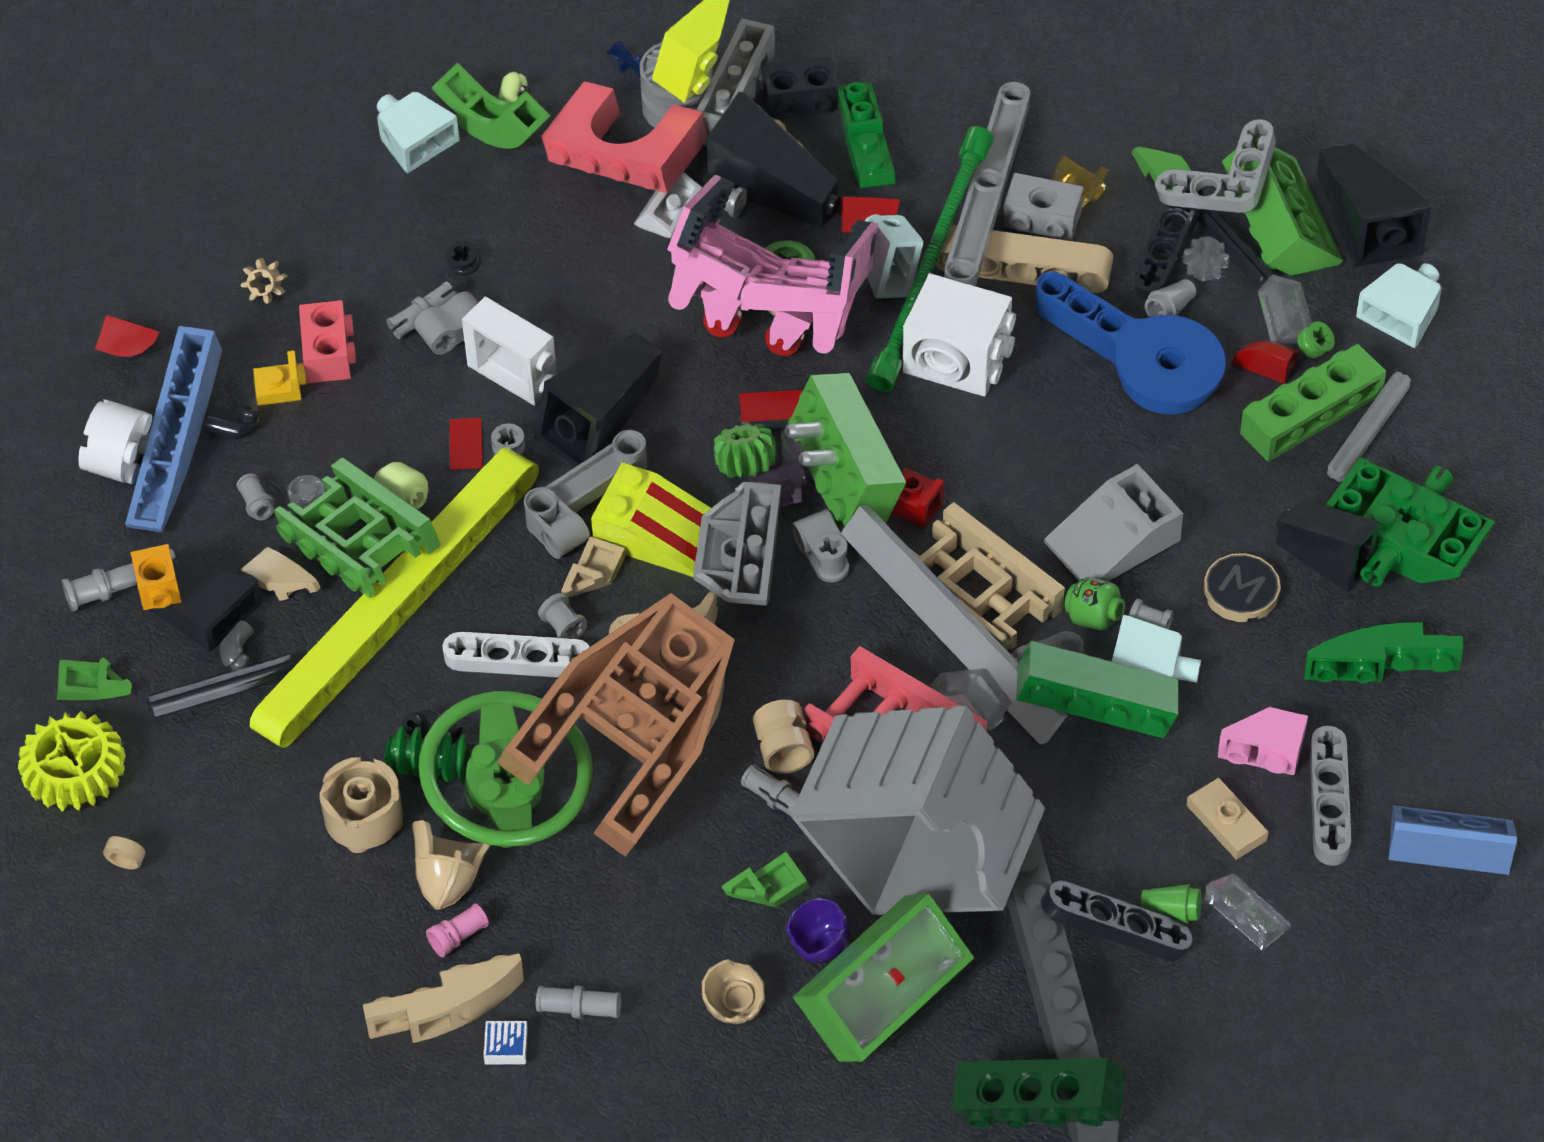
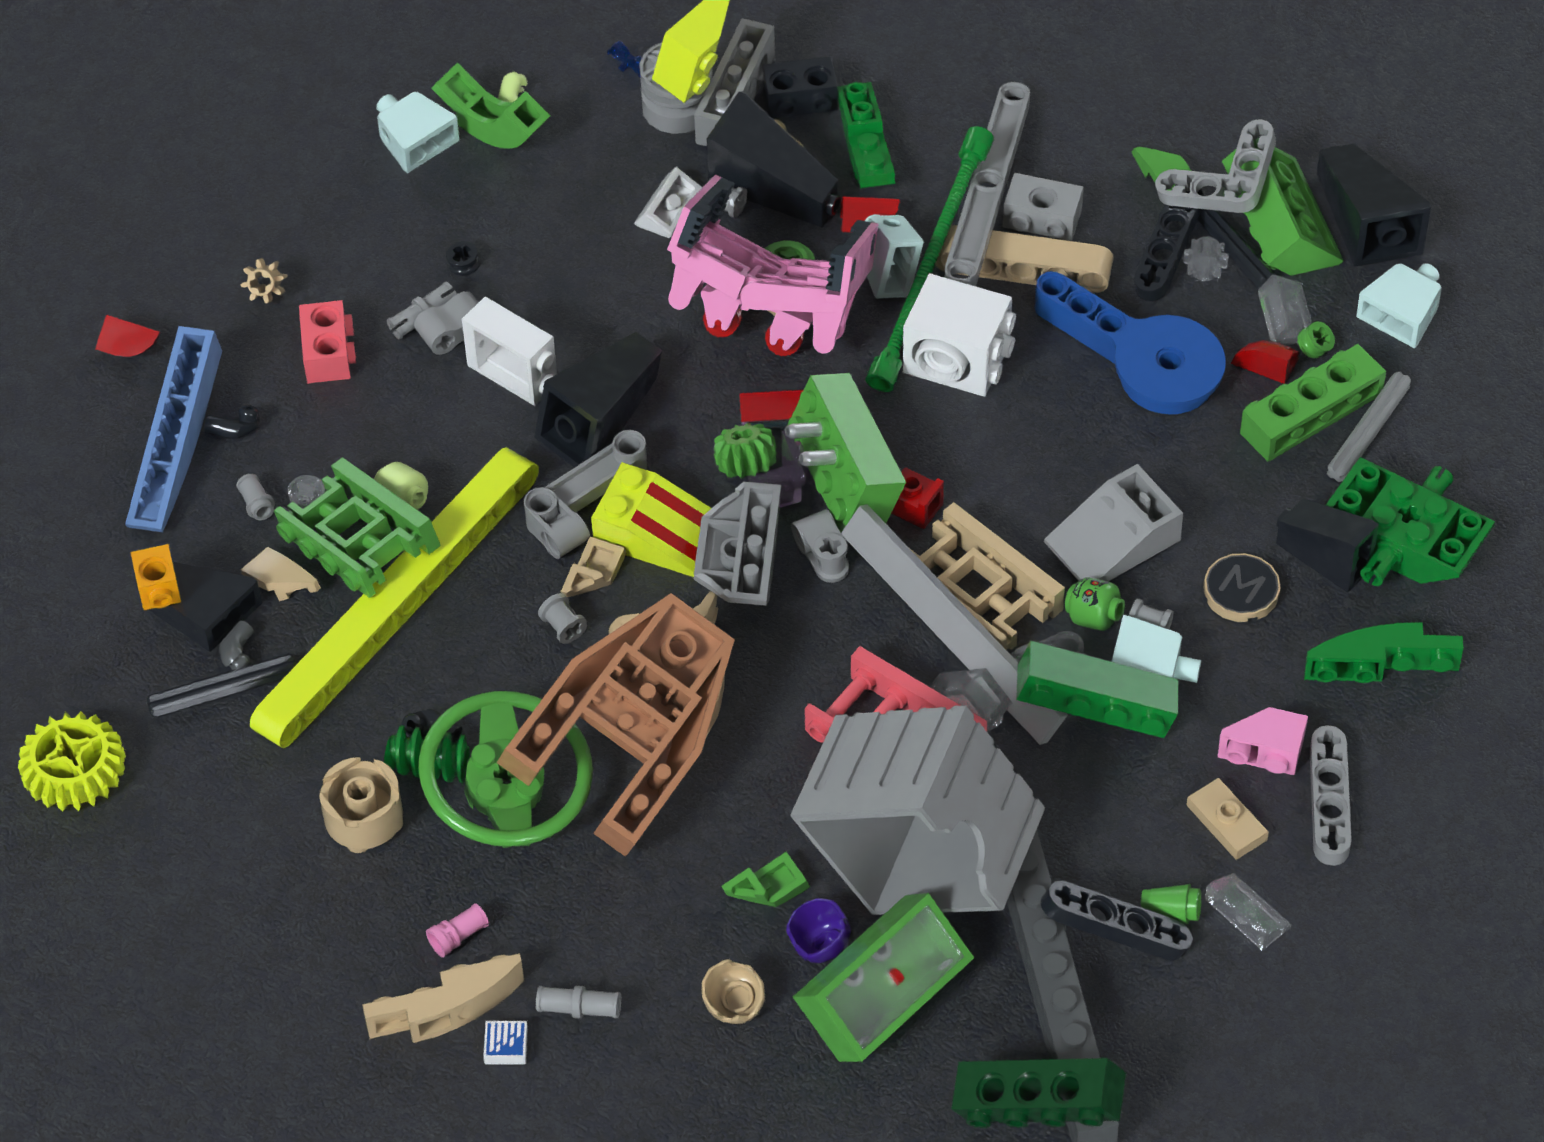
bright green slope [57,657,132,701] -> none
light grey pin [61,549,178,612] -> none
white brick [79,399,152,484] -> none
tan tile [103,836,146,869] -> none
yellow bracket [253,350,307,406] -> none
tan helmet [412,820,491,910] -> none
white beam [443,632,589,677] -> none
red sticker [449,418,483,470] -> none
light grey bush [491,423,525,455] -> none
coral arch [542,81,708,193] -> none
light grey pin [741,764,800,816] -> none
tan wheel [753,700,814,774] -> none
clear yellow bracket [1049,155,1108,208] -> none
light grey cone [1145,279,1196,317] -> none
medium blue slope [1388,805,1517,875] -> none

